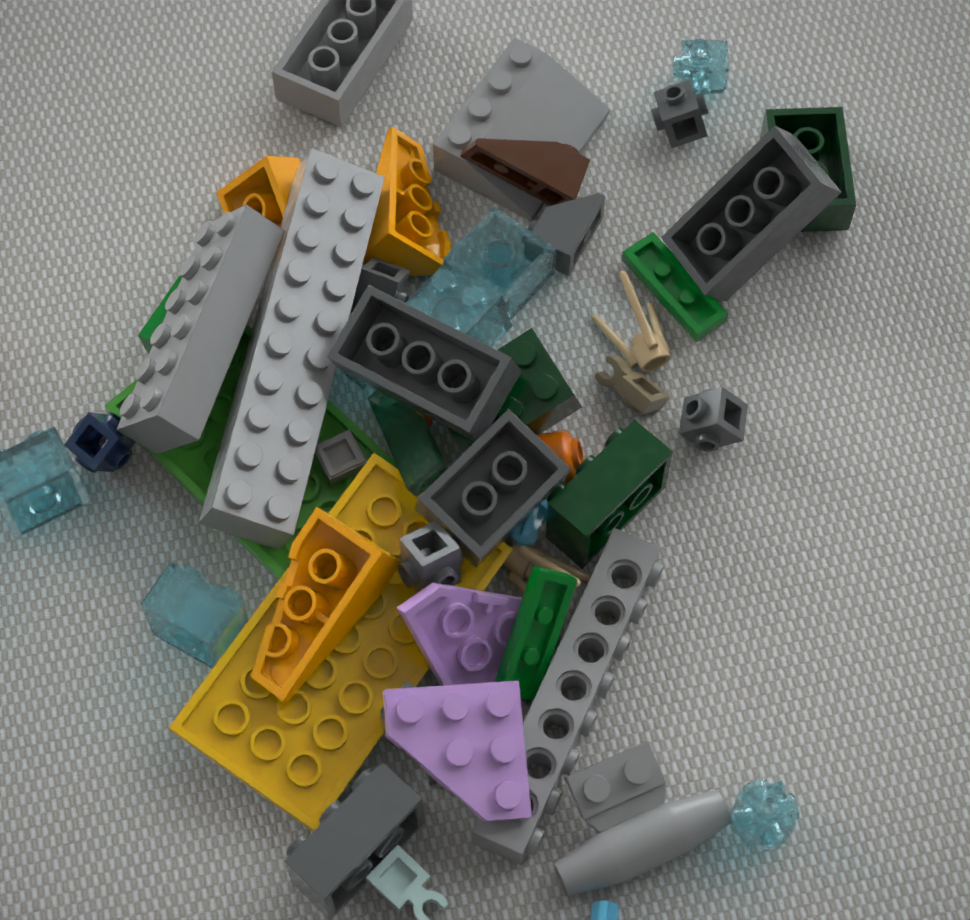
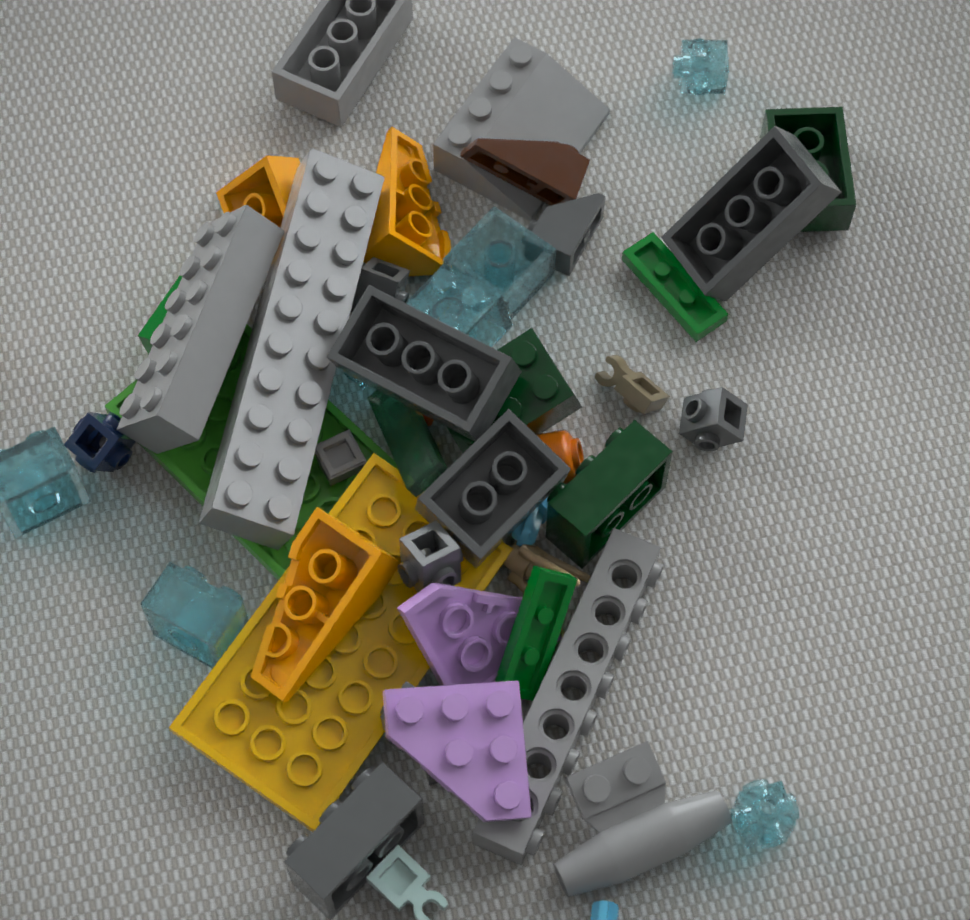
tan plant [591,271,671,372] -> none
dark grey brick [651,79,709,149] -> none

